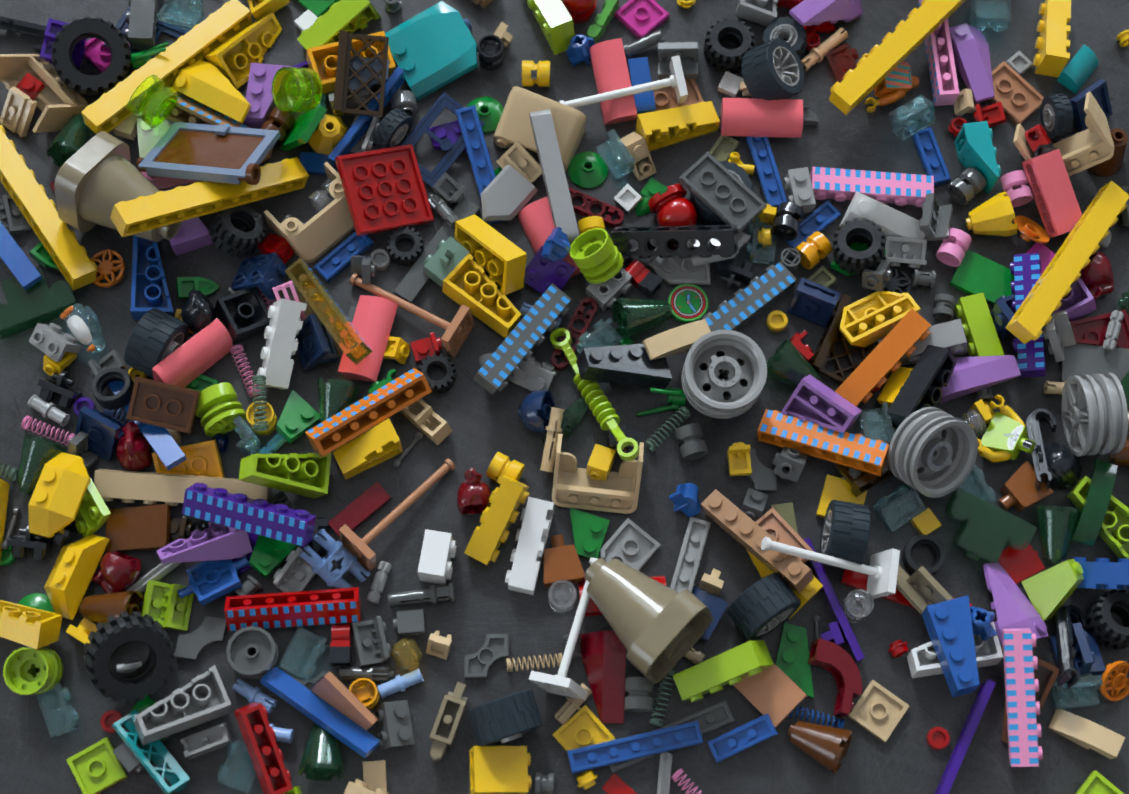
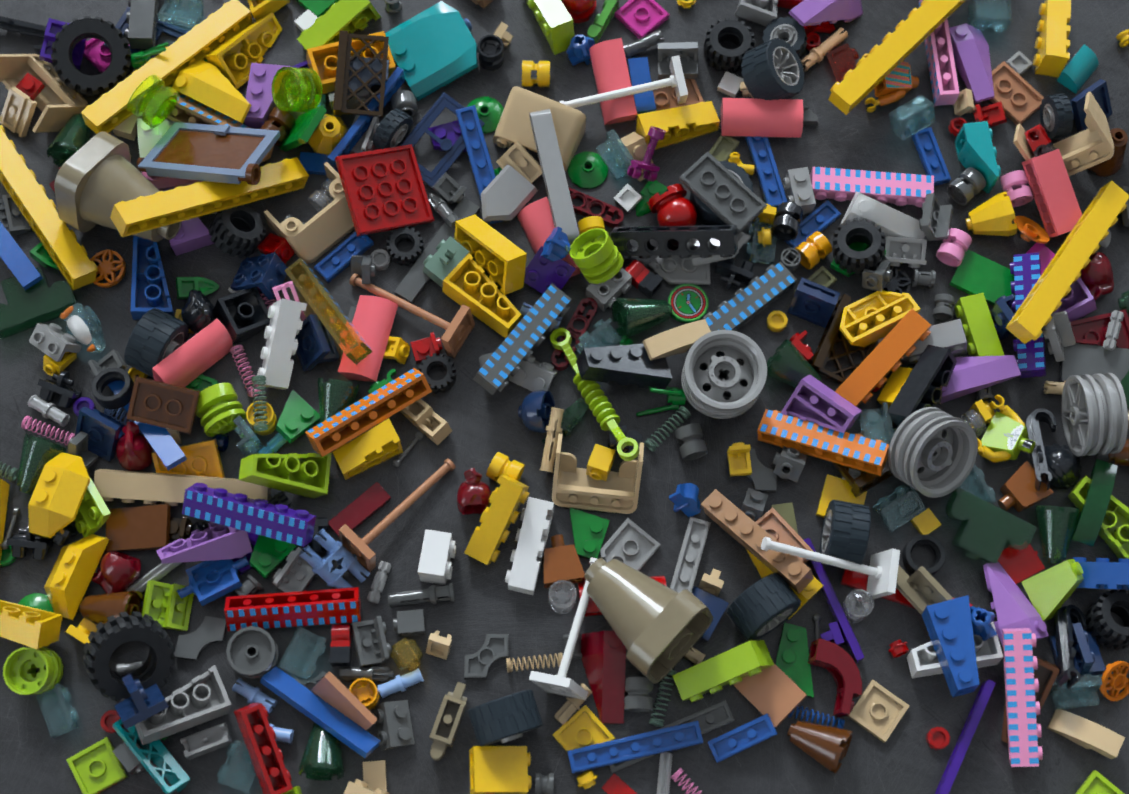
none -> dark blue bracket [114,674,169,729]
none -> magenta bar [627,126,666,182]

